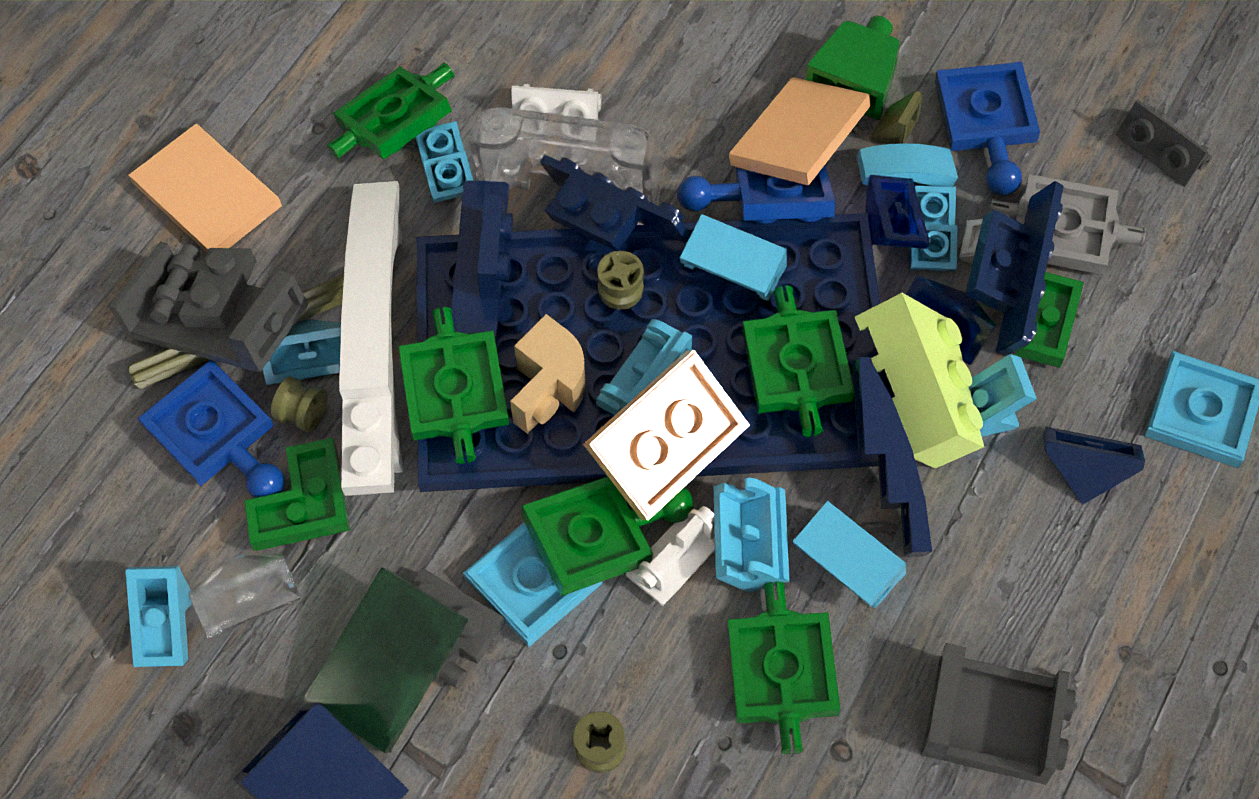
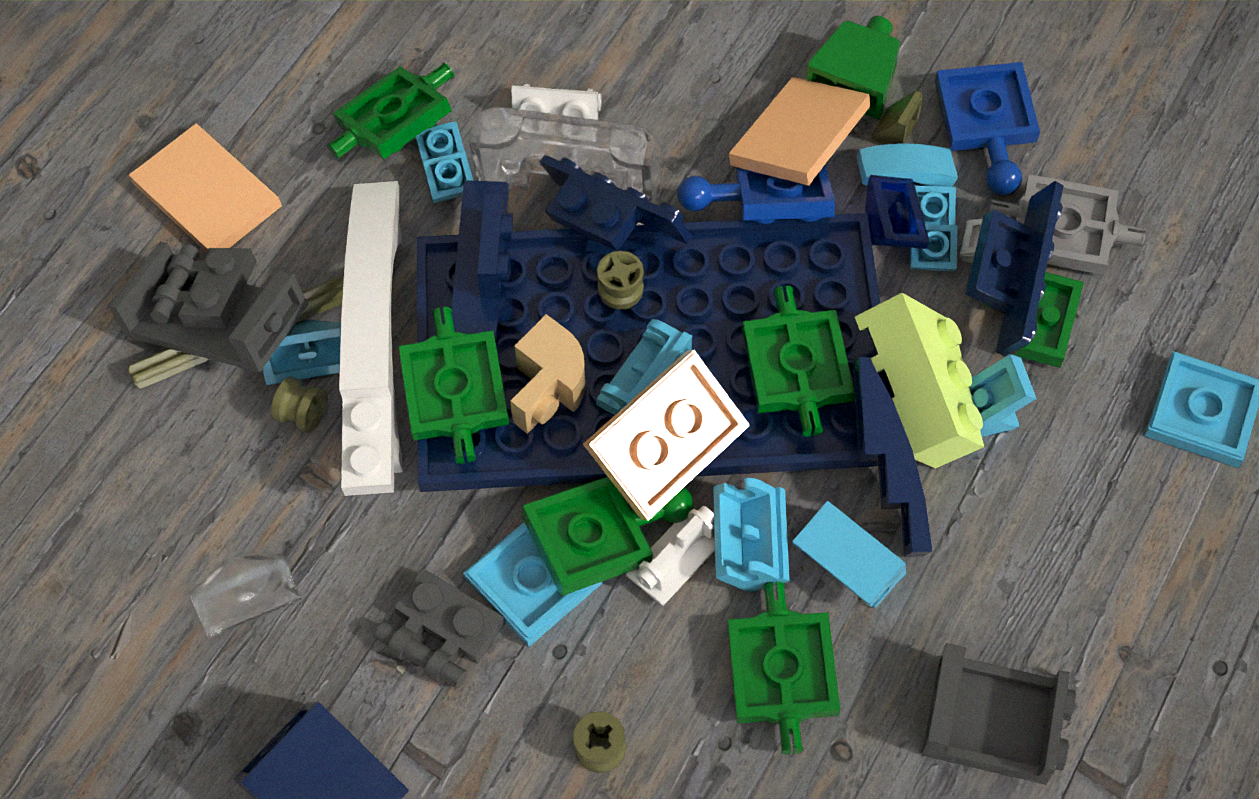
medium azure slope [125,566,194,667] -> none
blue plate [138,360,285,498] -> none
green plate [244,437,350,551] -> none
clear green tile [303,567,469,753] -> none
medium azure hinge [680,214,787,301] -> none
clear blue slope [906,276,996,365] -> none
dark blue slope [1043,426,1145,504] -> none
dark grey hinge [1116,100,1212,187] -> none

